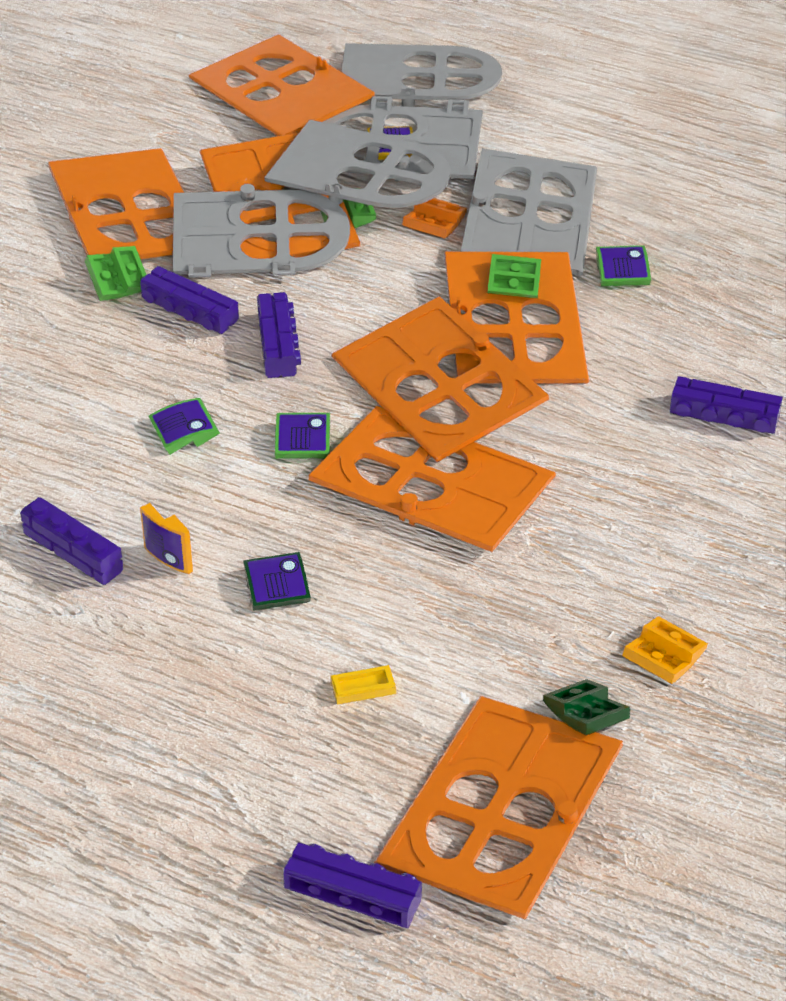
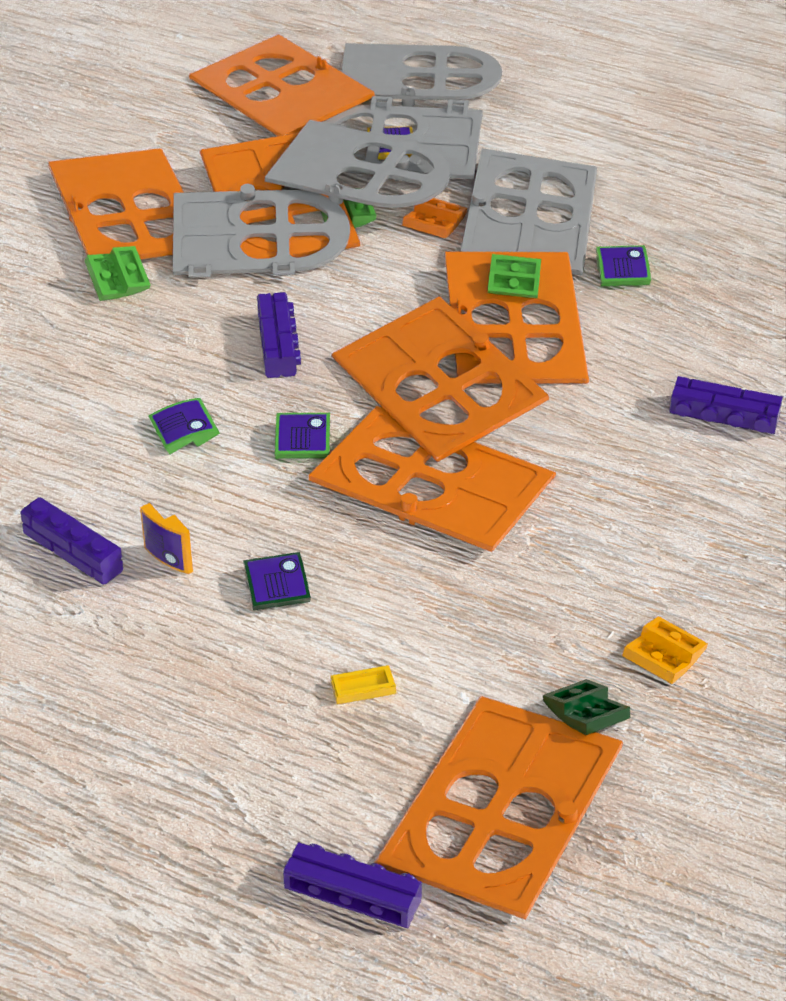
dark purple brick [140,266,239,334] -> none

